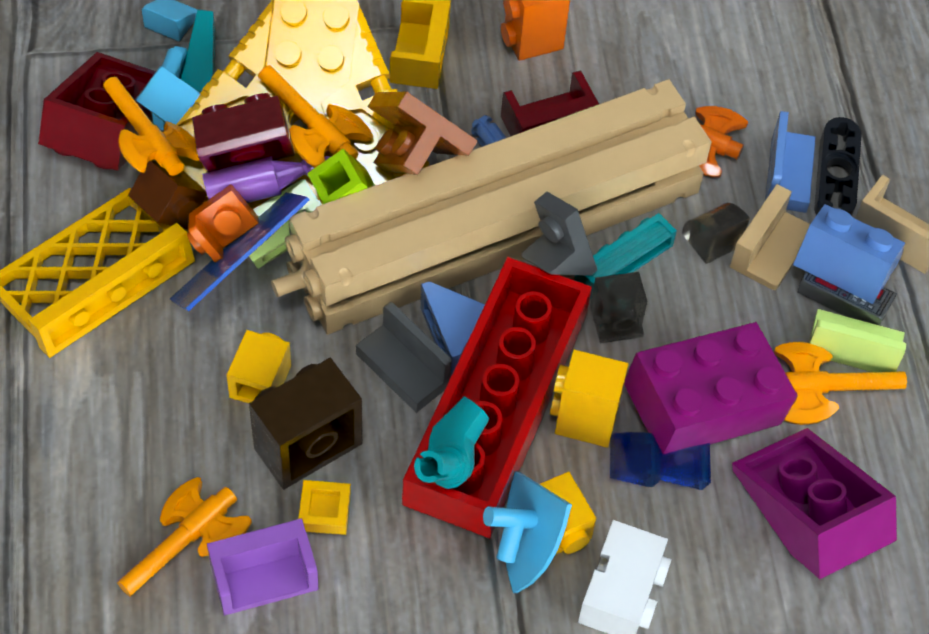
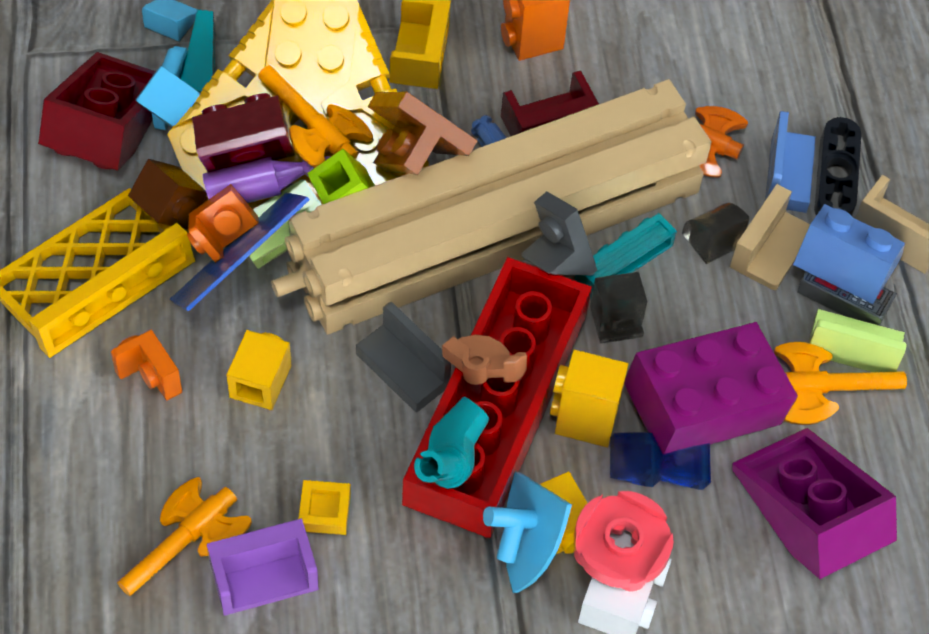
light orange piece [103,77,200,176] -> none
dark brown brick [249,357,362,490] -> none
medium blue slope [420,282,485,376] -> none
none -> orange bracket [111,329,182,401]
none -> nougat piece [442,335,527,385]
none -> coral plate [574,491,674,591]

